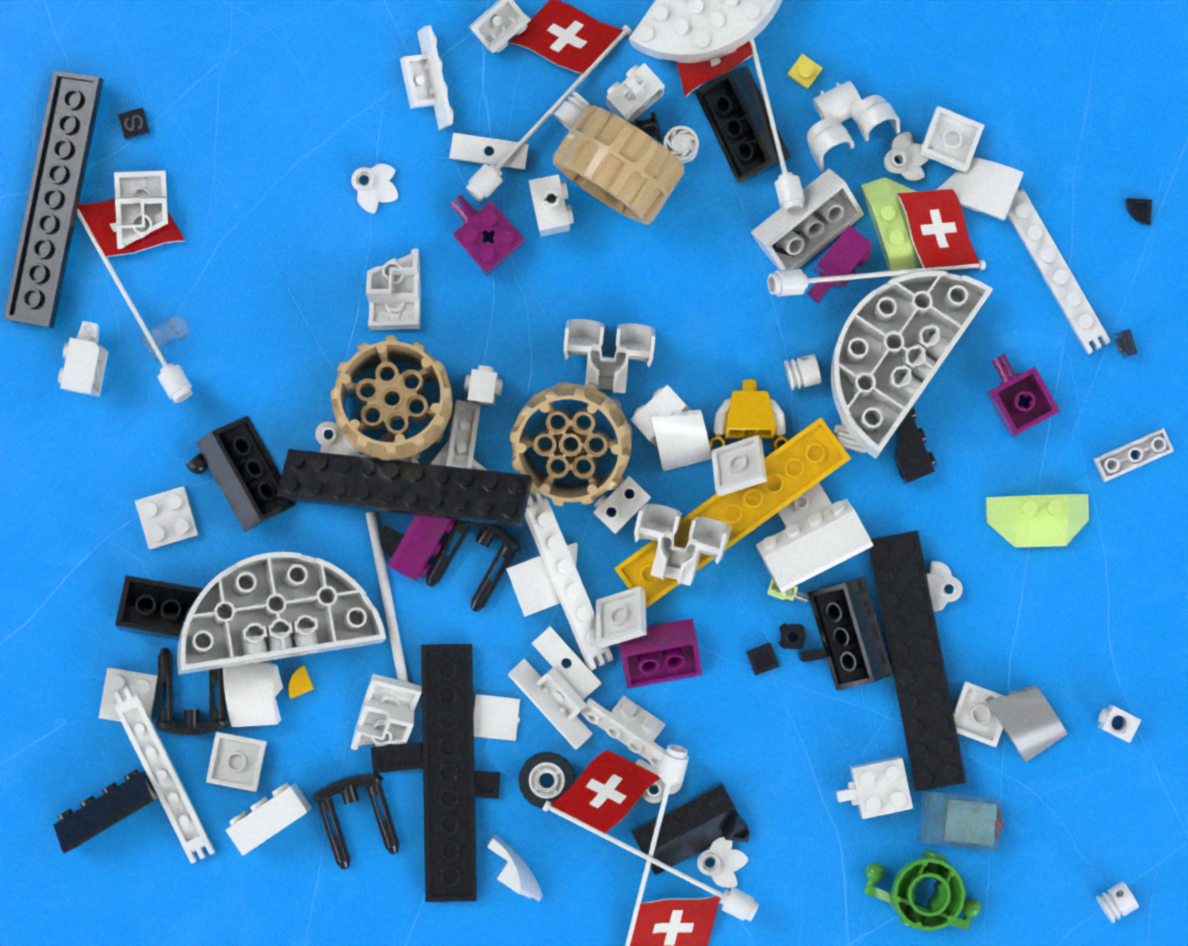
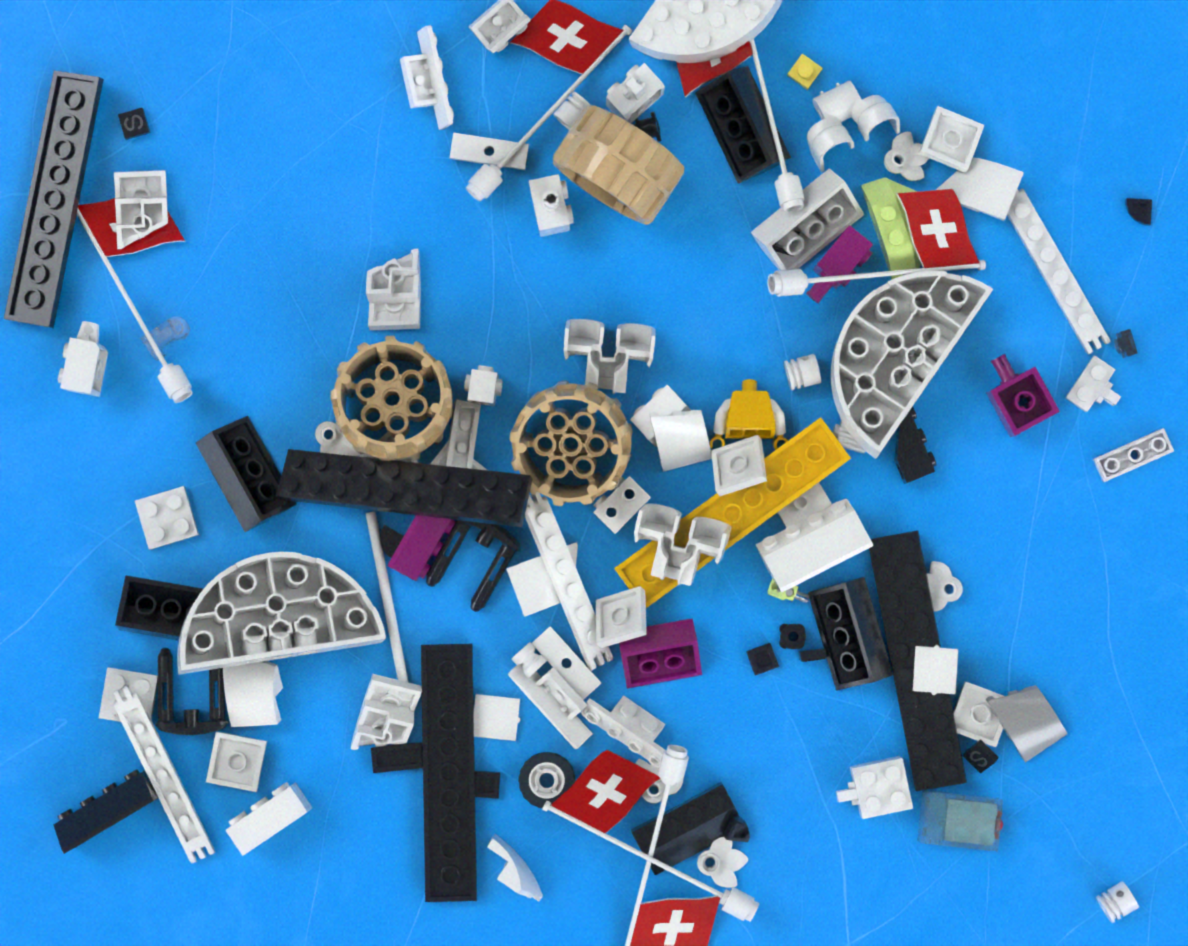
black hinge [185,453,208,474] -> none
yellow tile [288,665,315,699] -> none
black piece [312,773,400,870] -> none
white plate [351,164,398,214] -> none
magenta brick [450,195,525,276] -> none
white wheel [663,126,699,164] -> none
bright green piece [863,850,981,931] -> none
yellowish green wedge [986,494,1089,547] -> none
white brick [1097,705,1141,743] -> none
none -> white wheel [511,642,547,678]
none -> white piece [913,645,958,695]
none -> black tile [962,739,999,773]
none -> white hinge [1065,355,1121,412]

